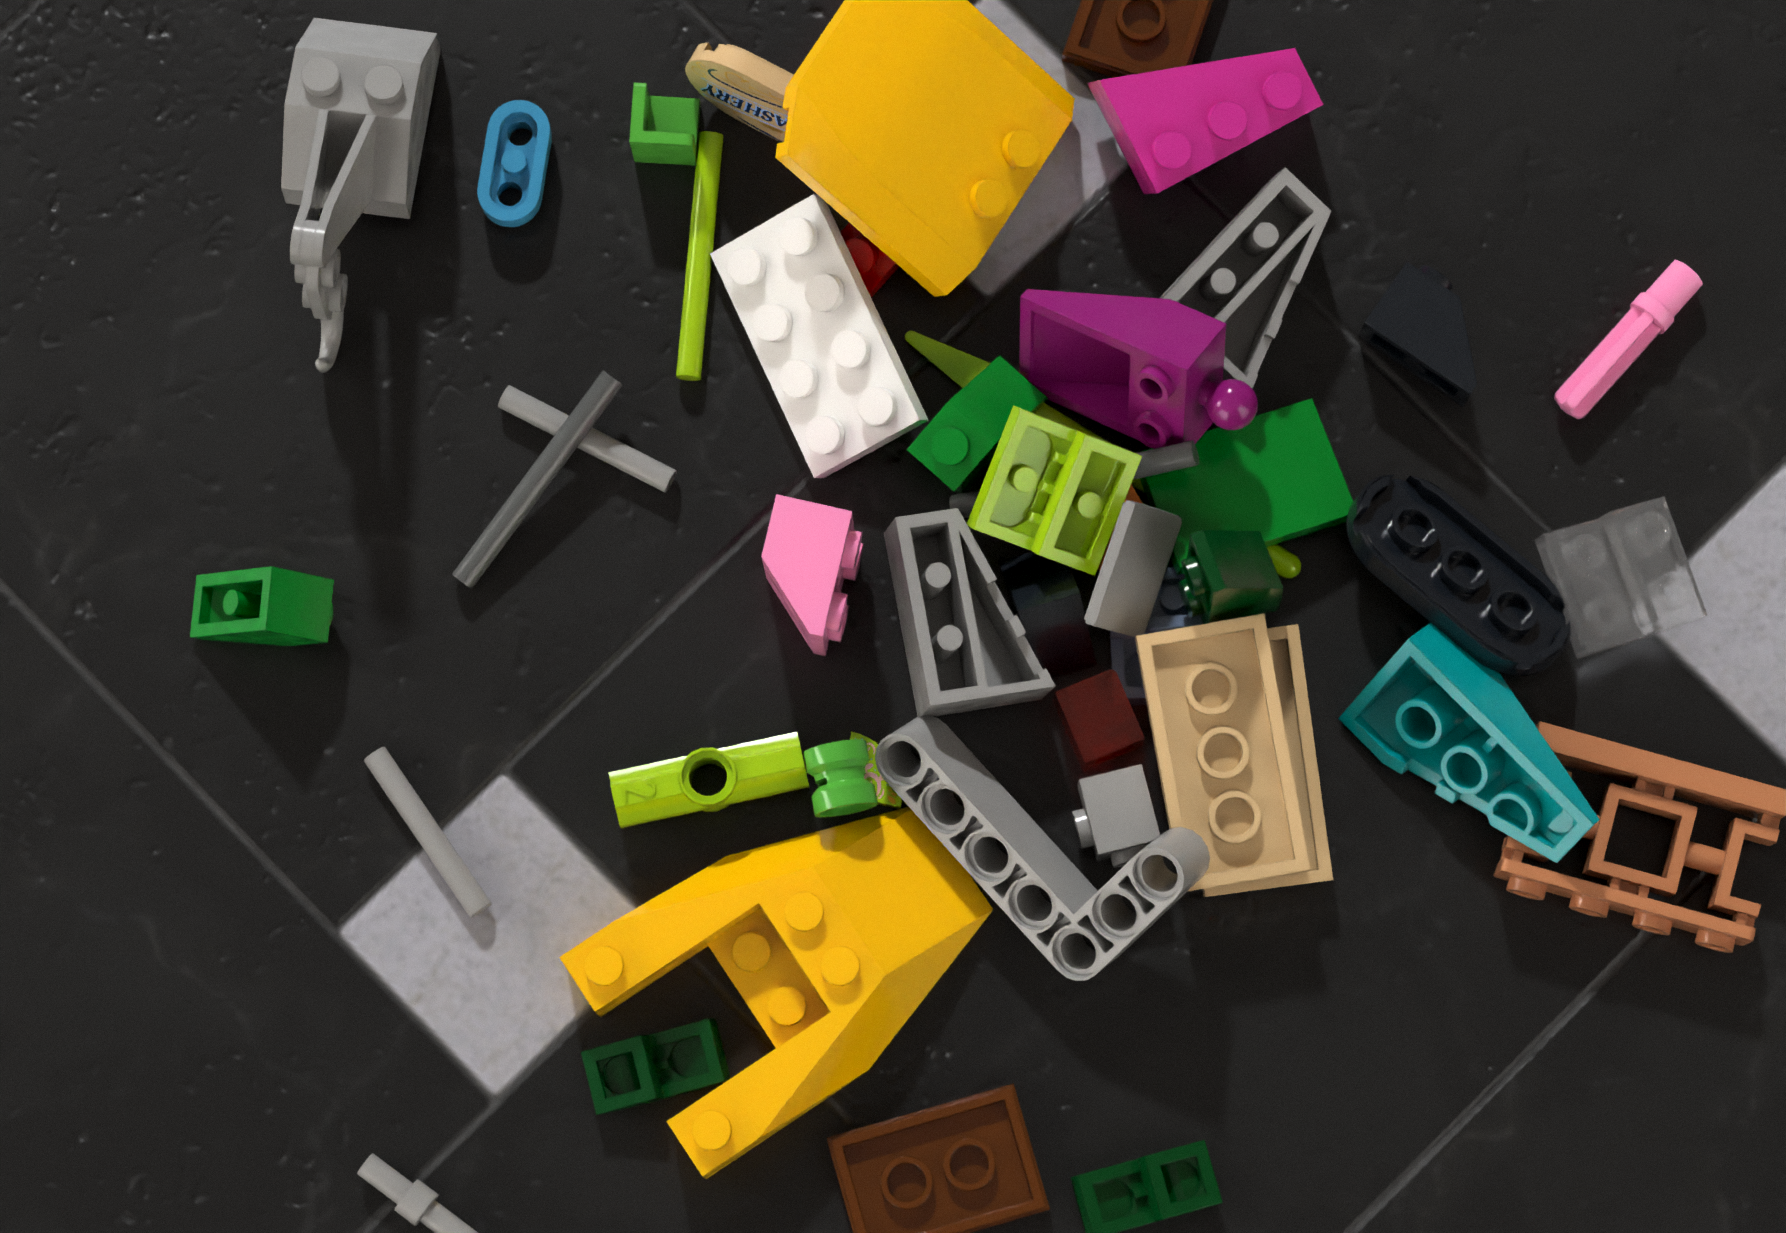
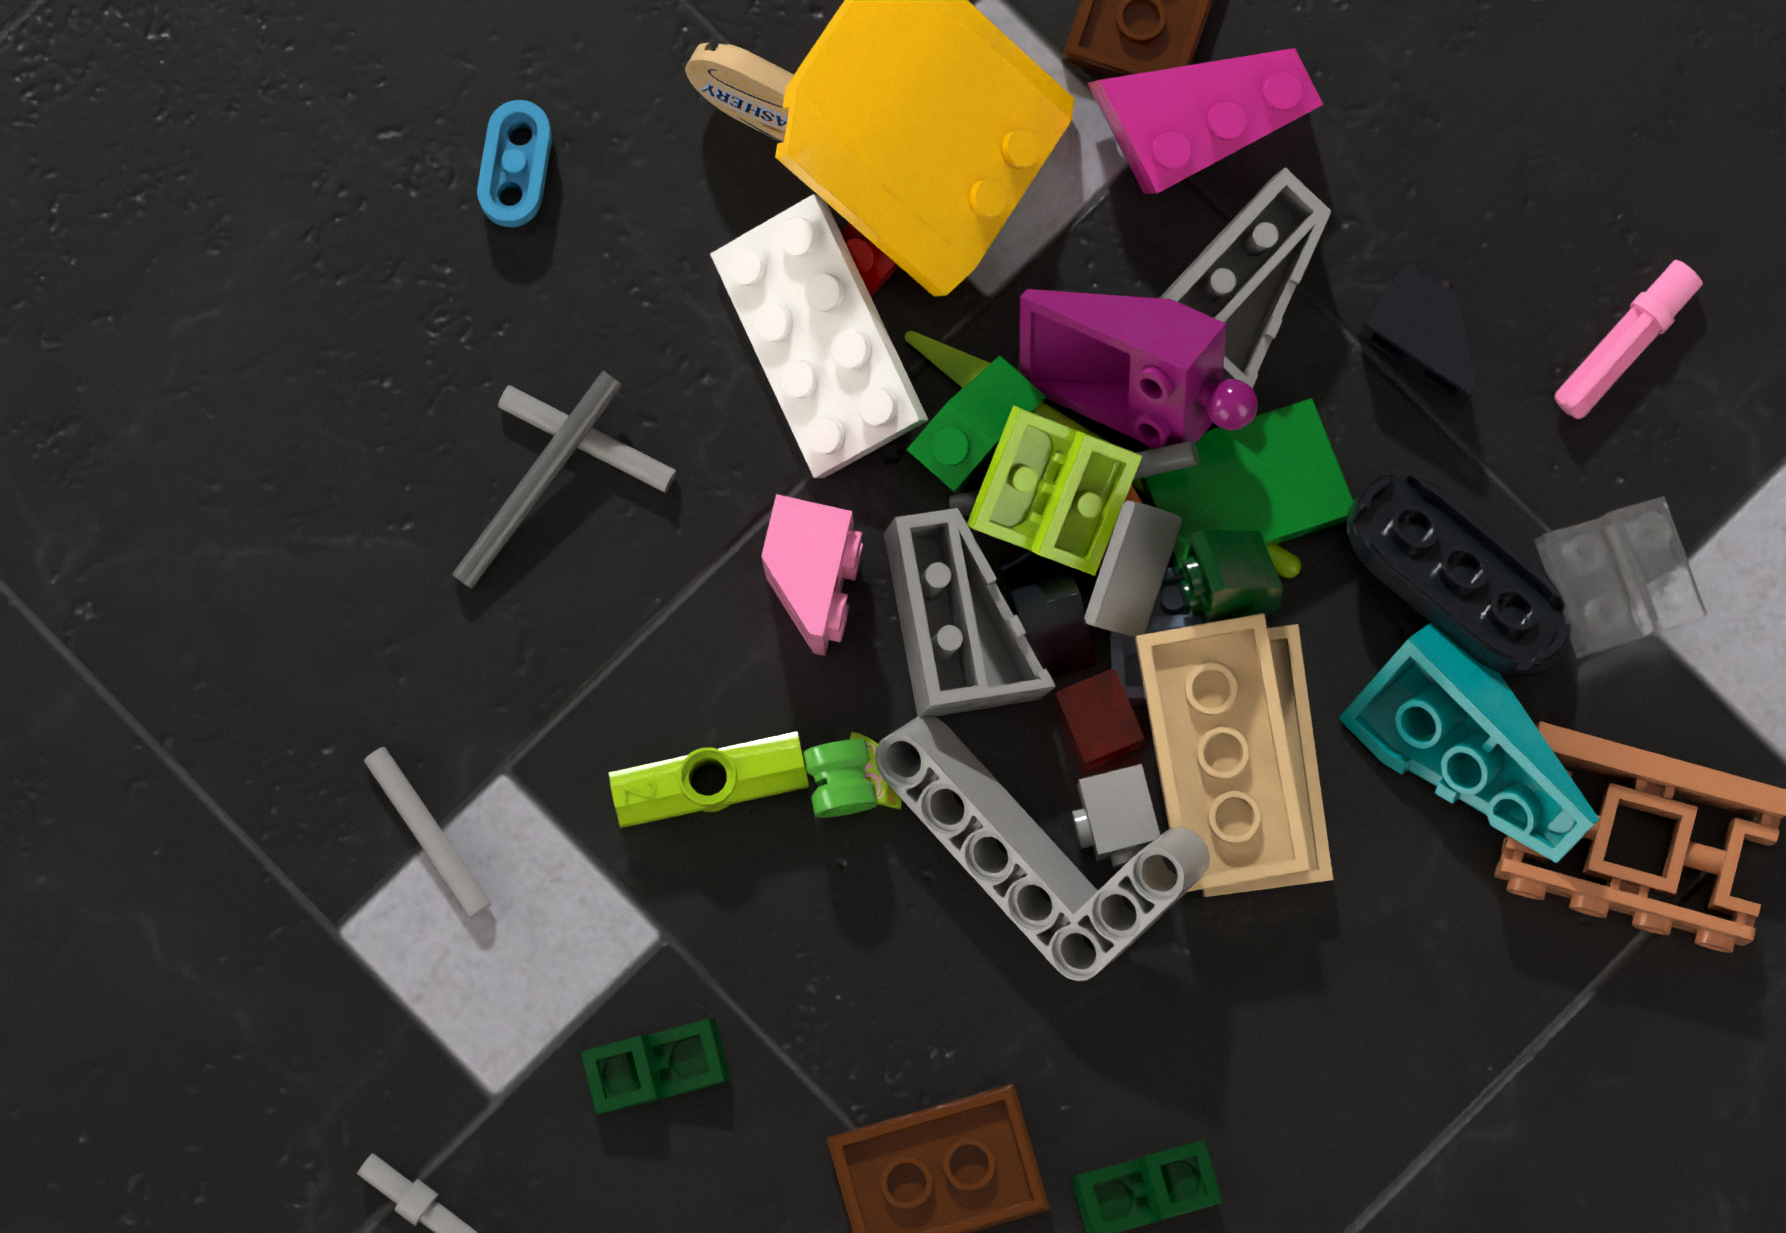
green slope [190,566,334,646] -> none
light grey slope [281,18,441,373] -> none
yellow wedge [559,807,993,1179] -> none
bright green panel [629,82,701,166] -> none
lime bar [676,131,724,381] -> none

